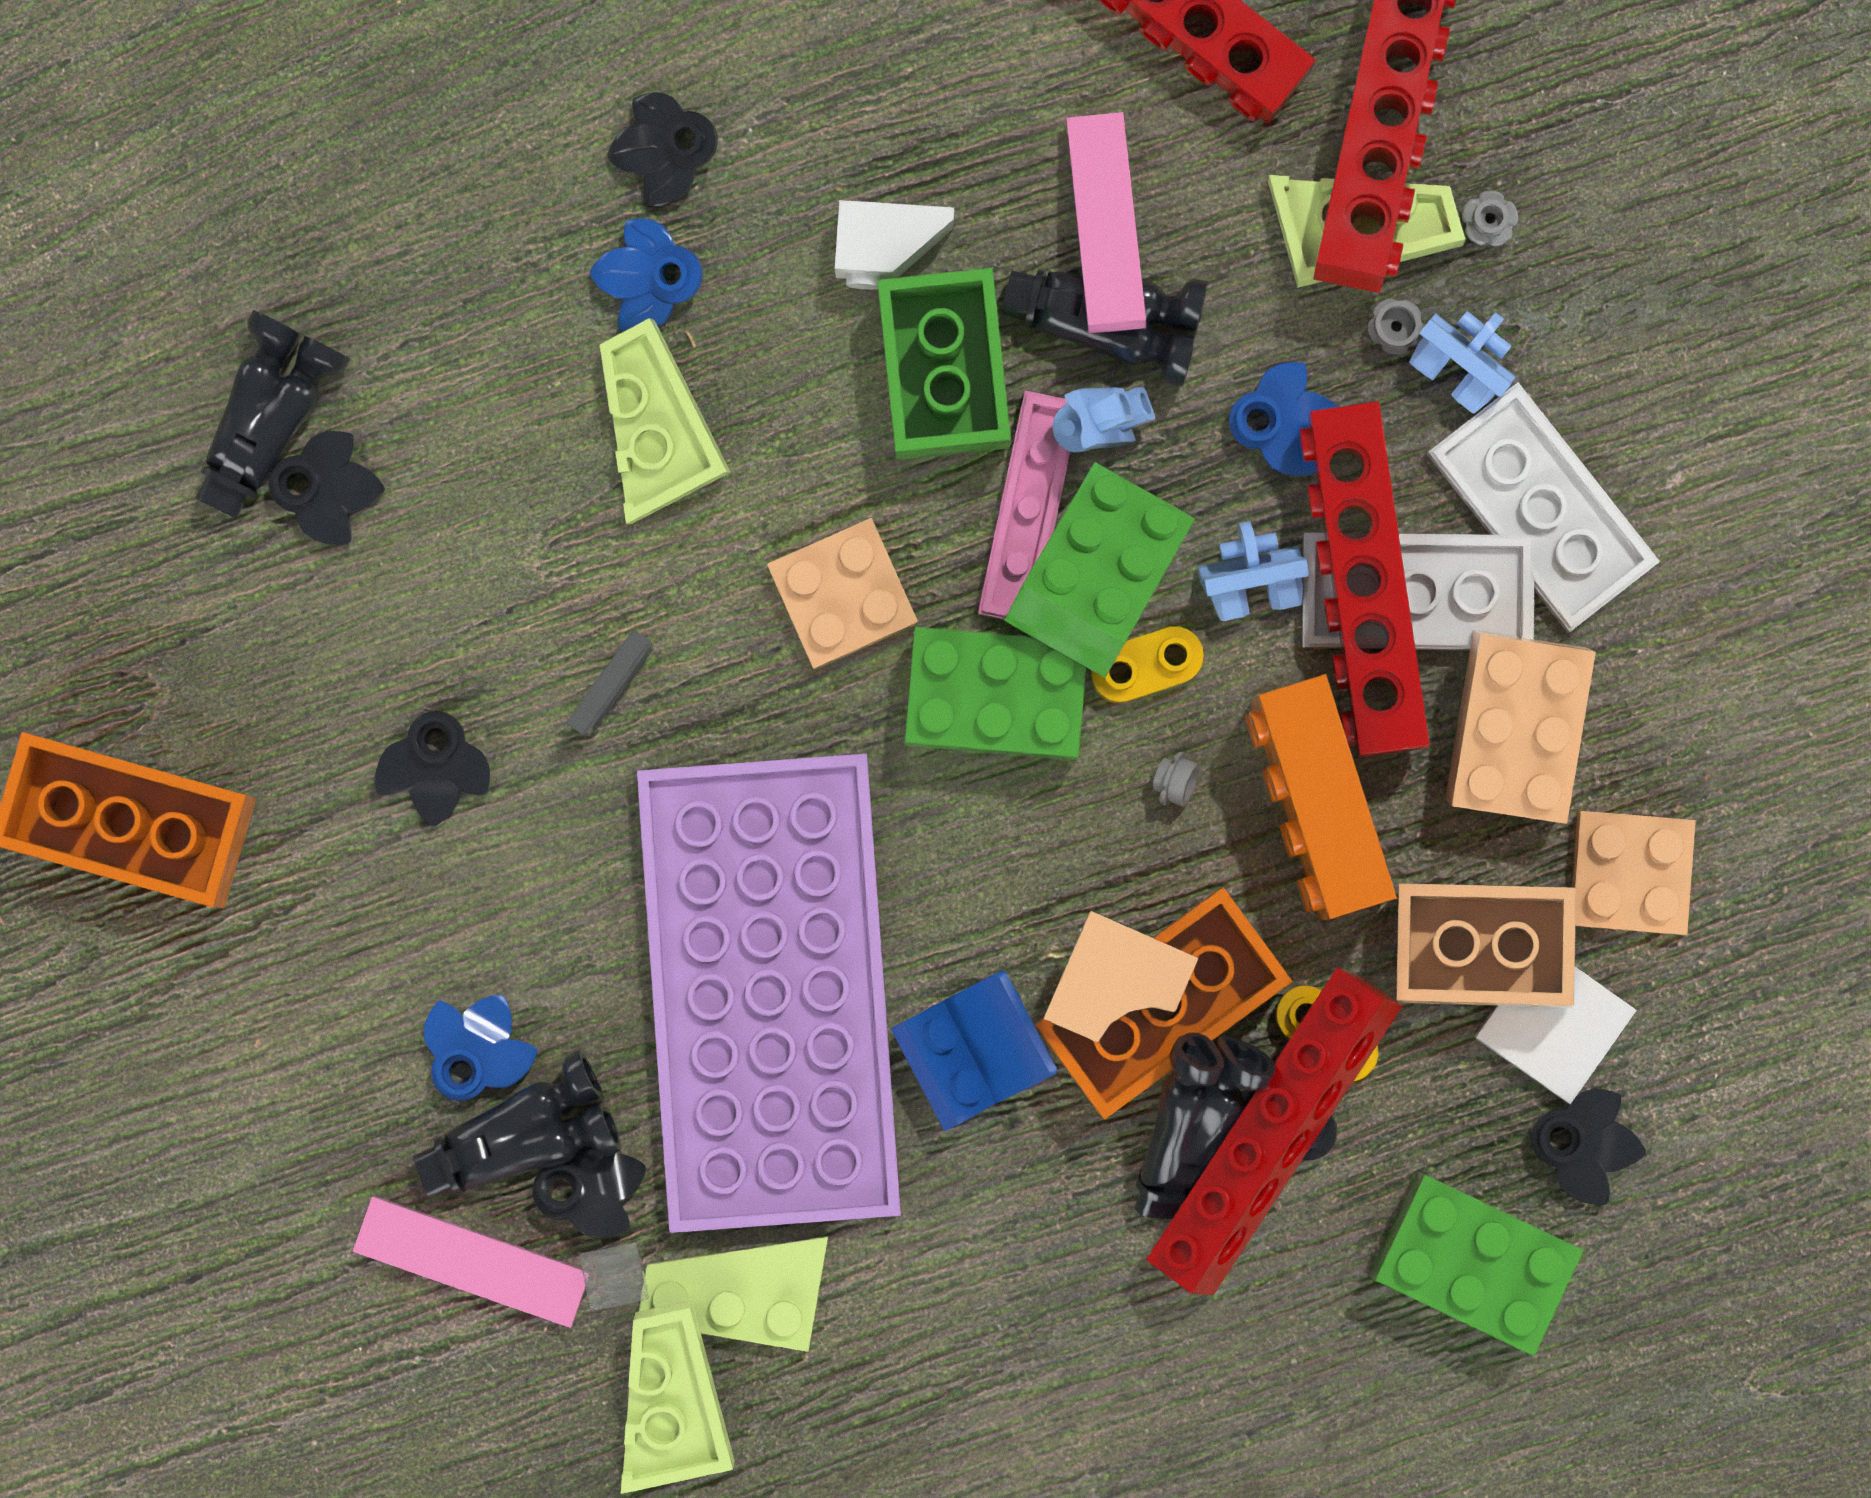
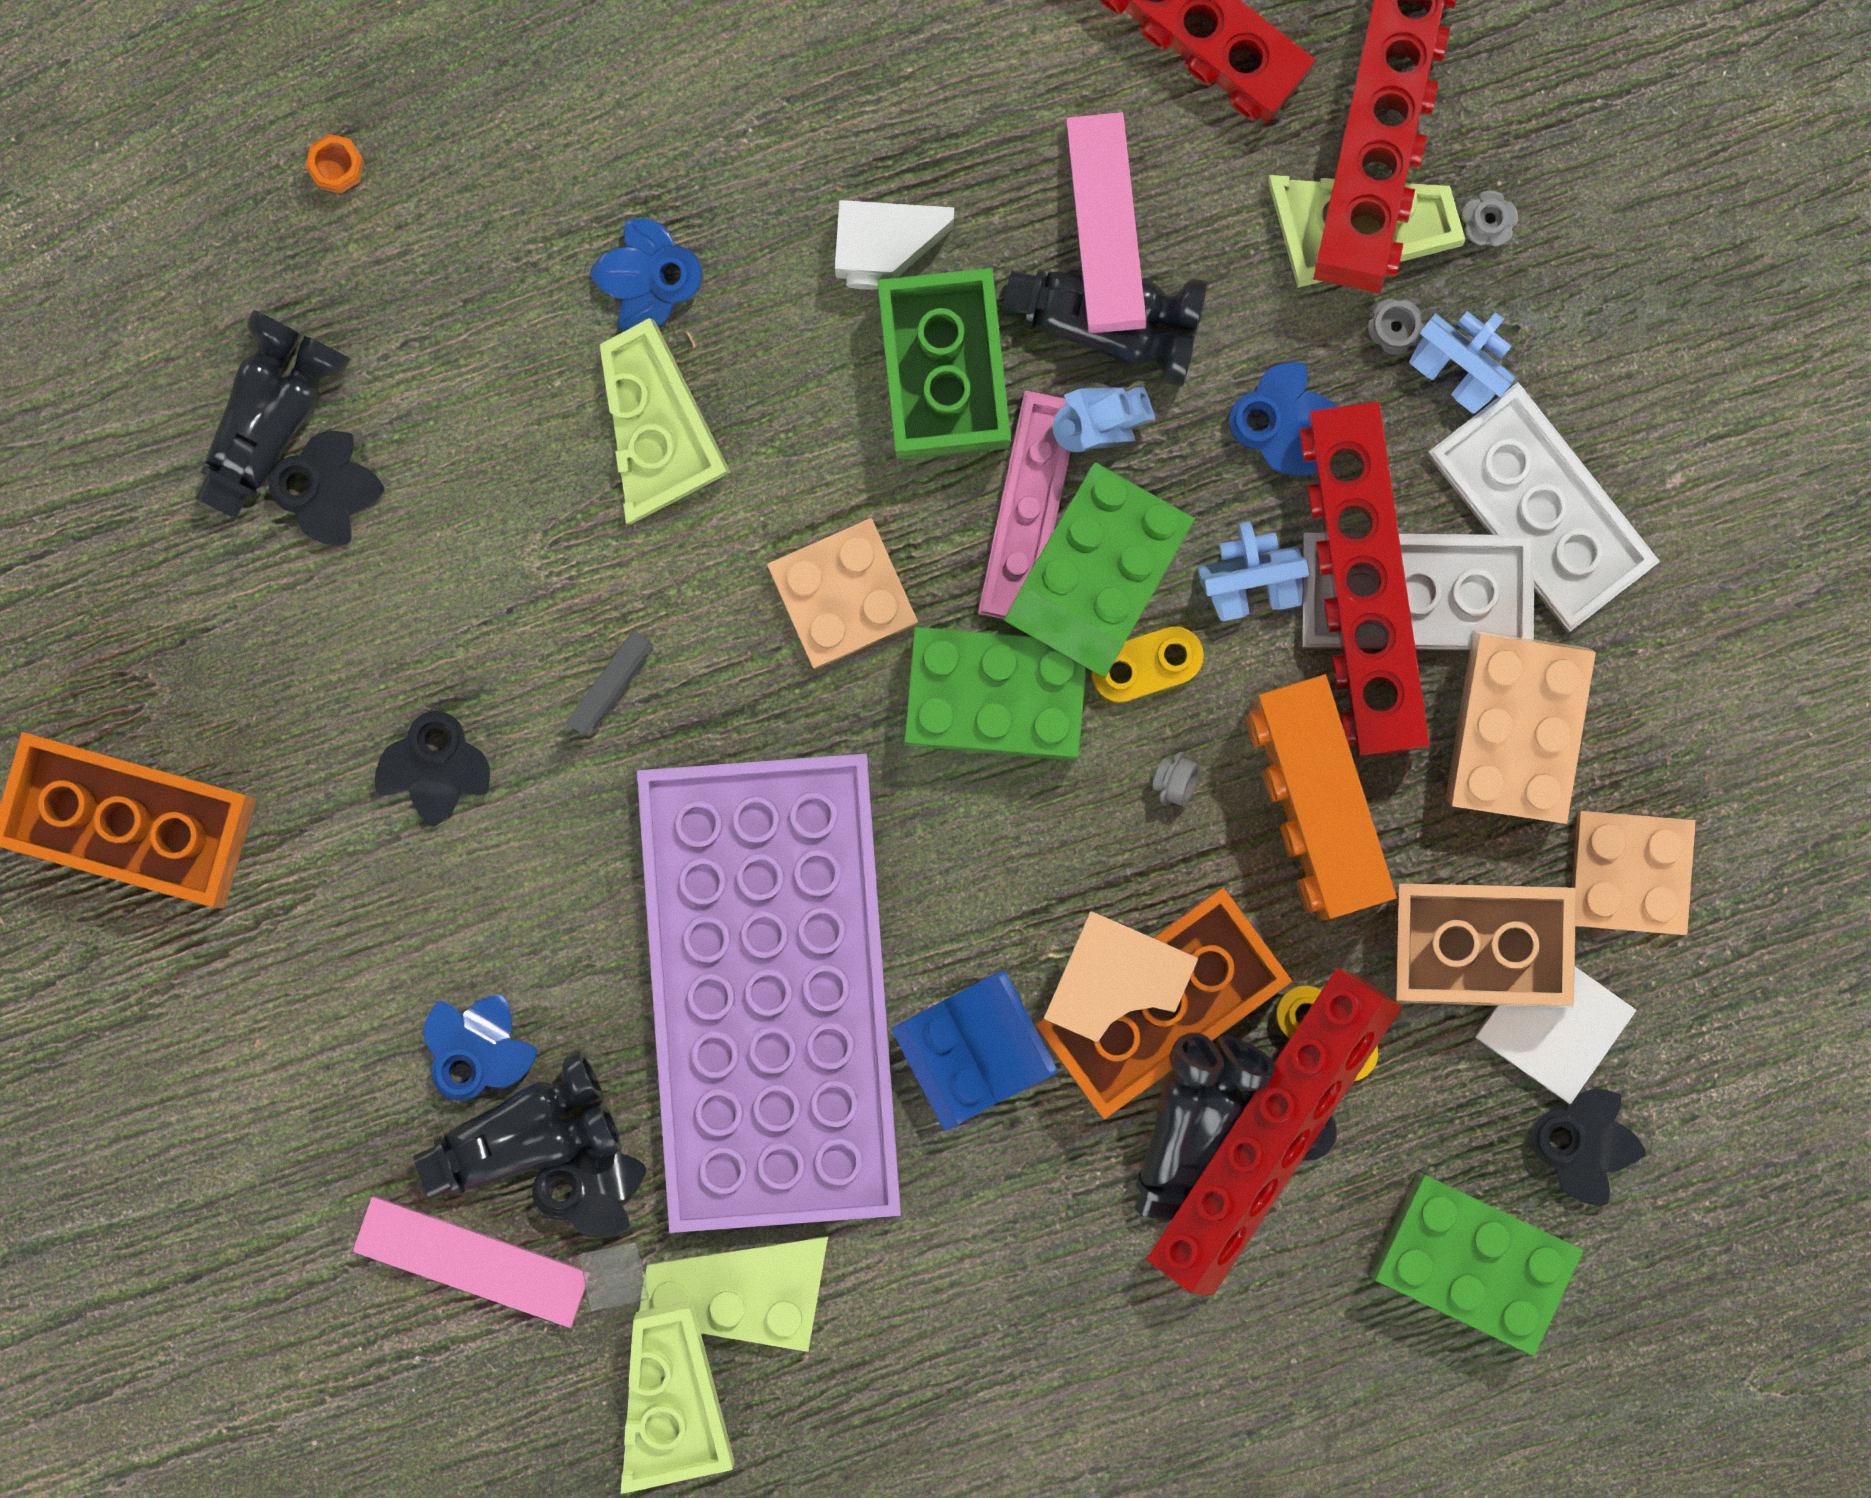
black plate [607,92,718,207] -> none
none -> orange tile [305,134,365,194]

